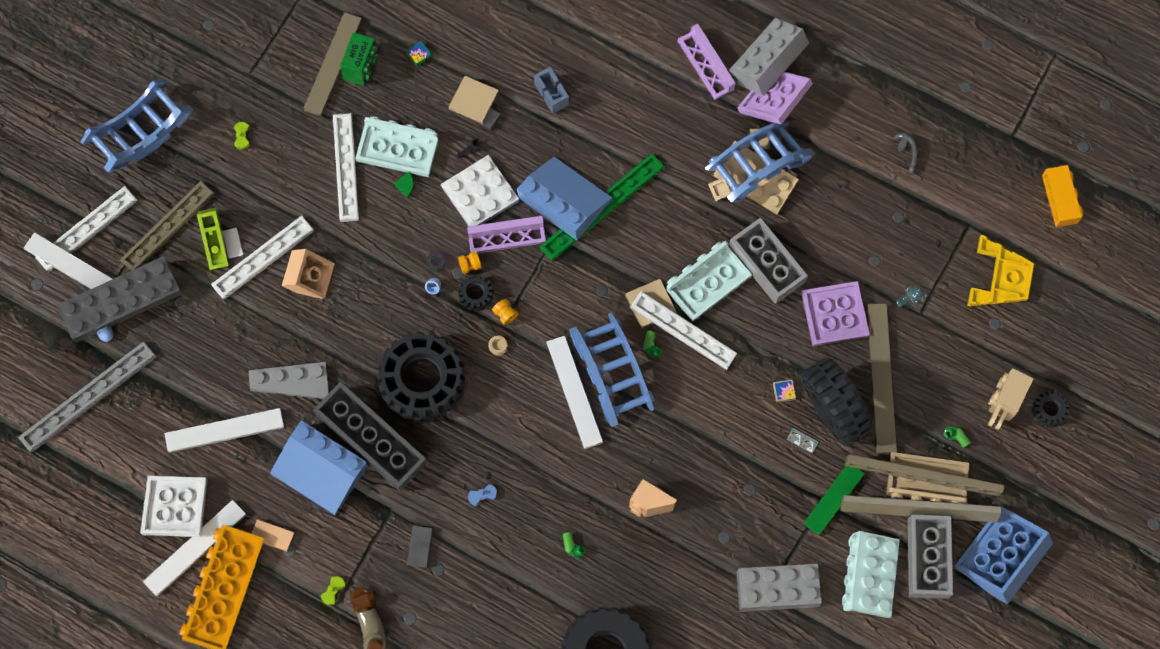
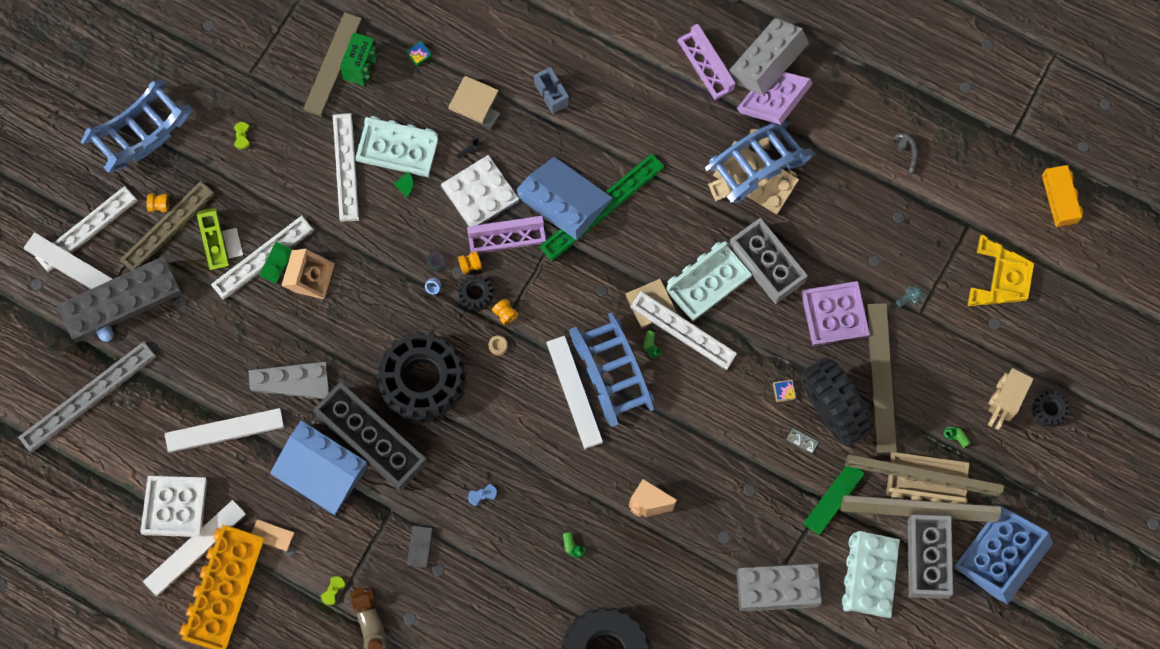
none -> light orange wheel [147,193,169,212]
none -> green plate [258,241,292,284]

